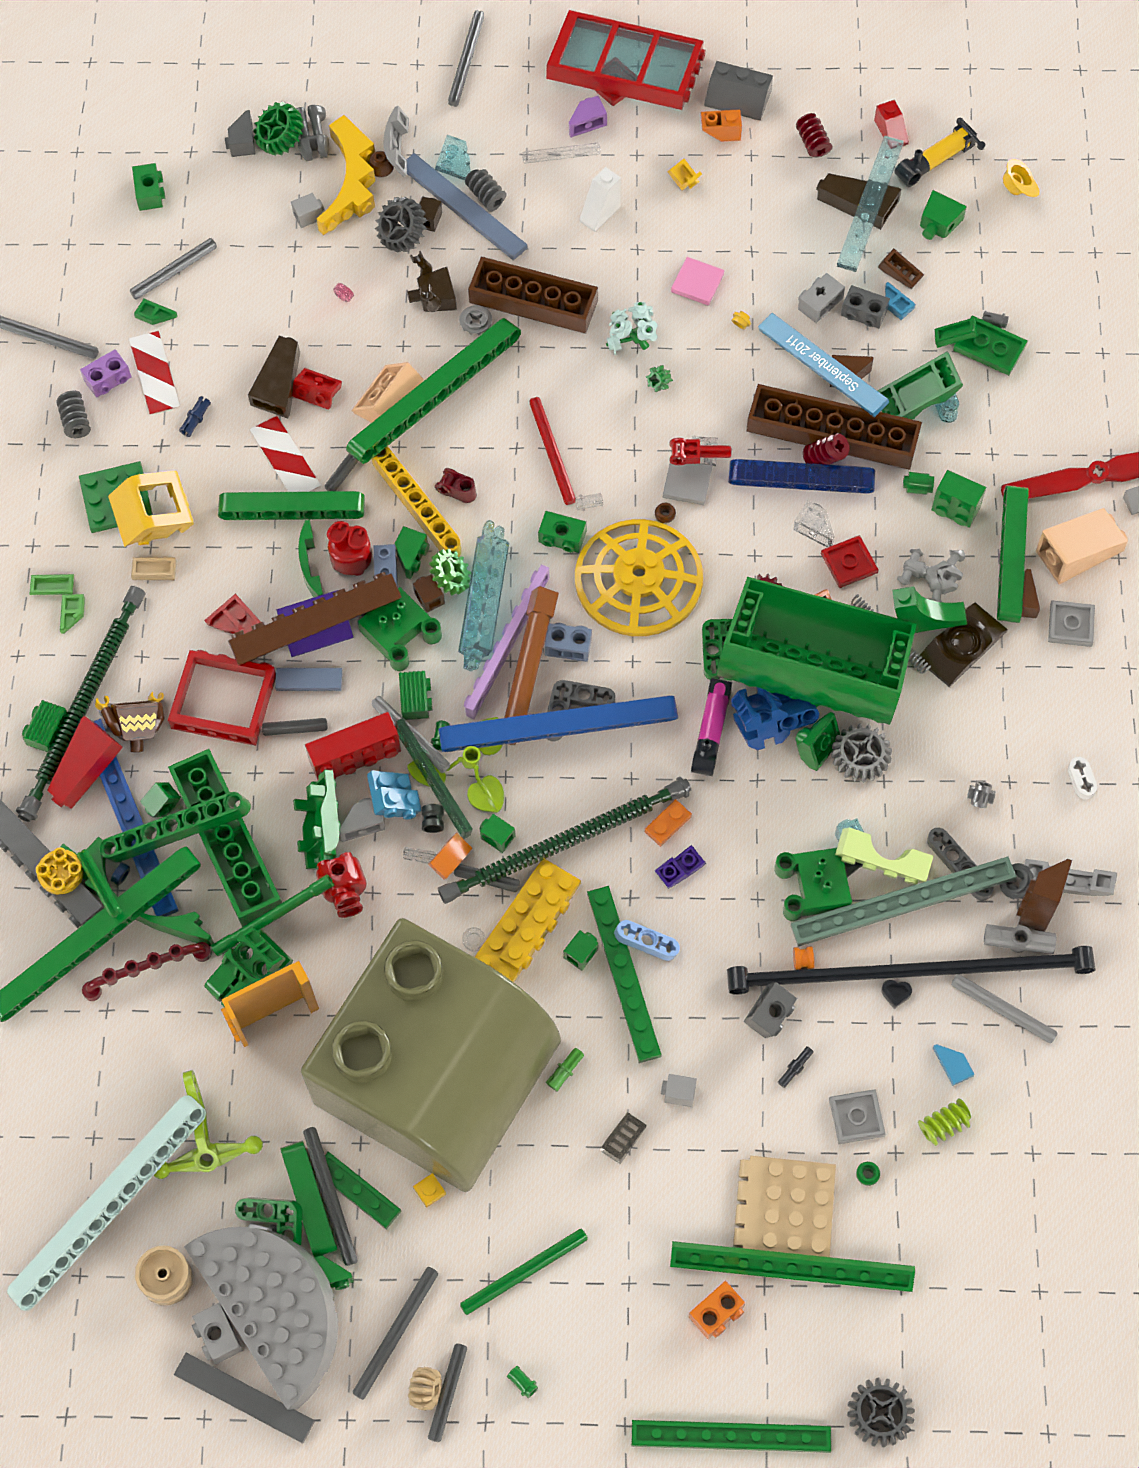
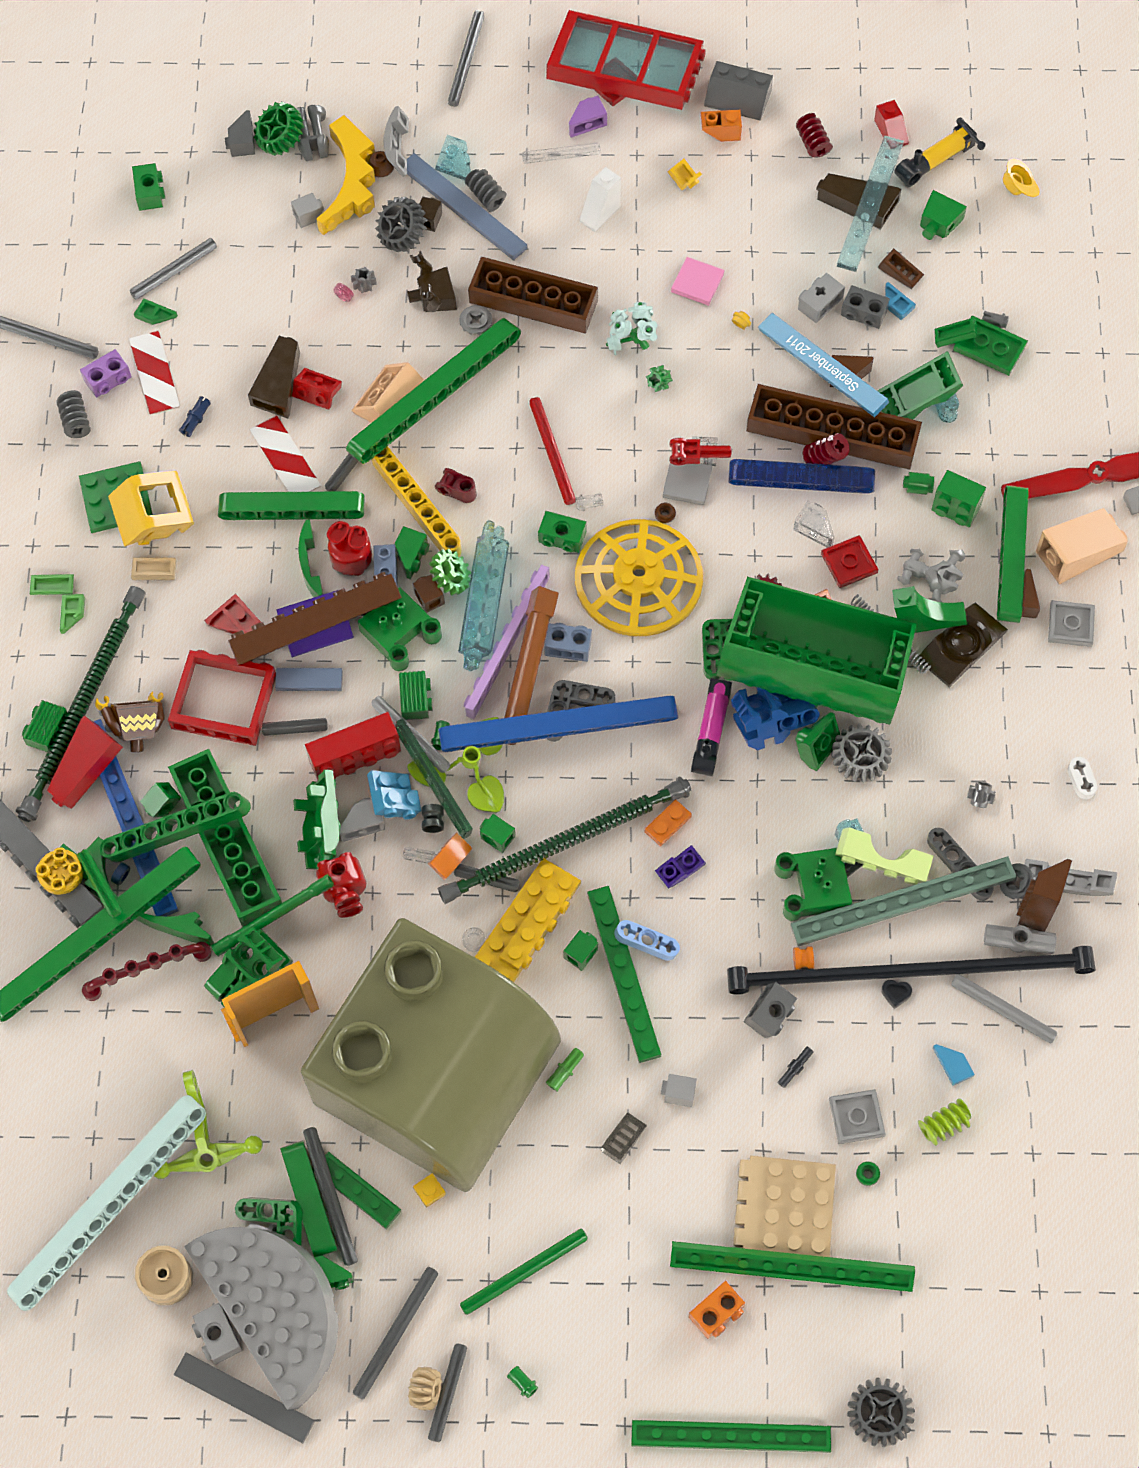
none -> flat silver gear [351,267,377,293]

